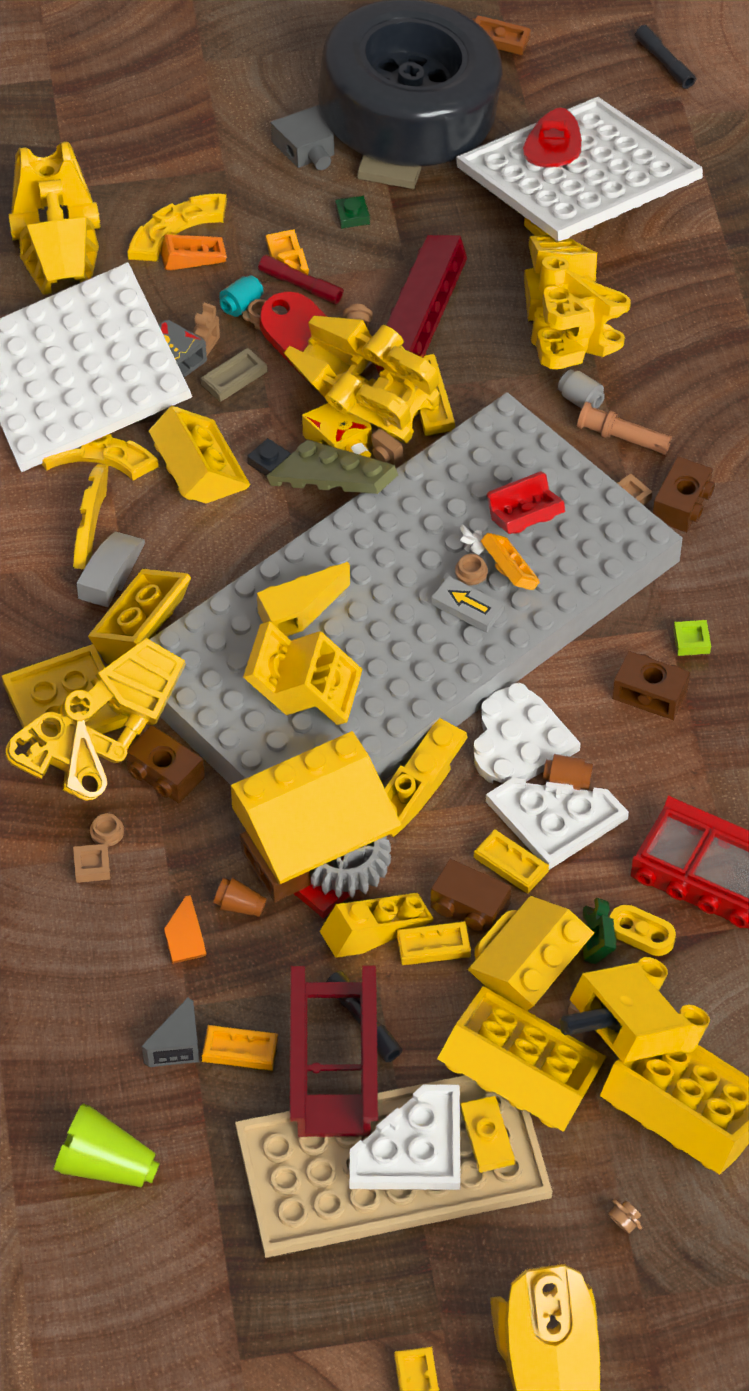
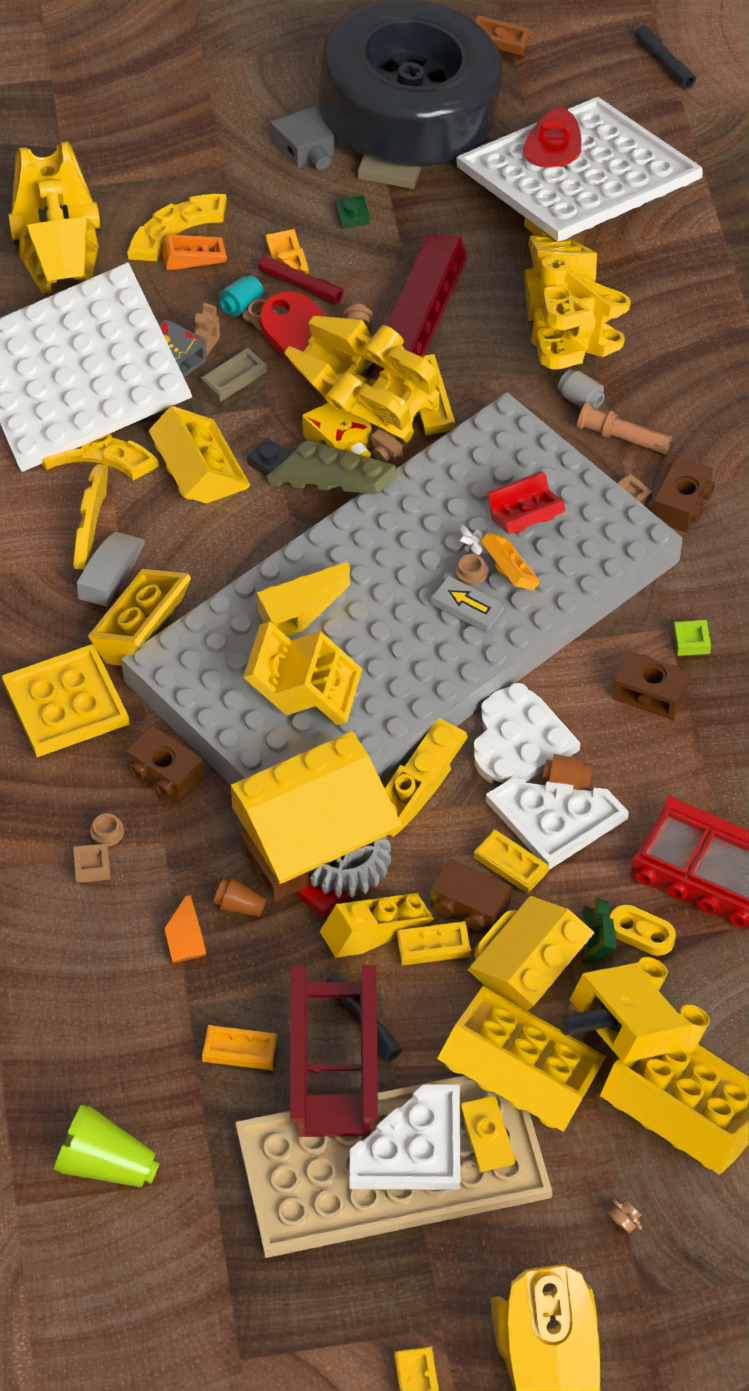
yellow piece [5,638,186,801] -> none
dark grey slope [142,997,199,1067] -> none

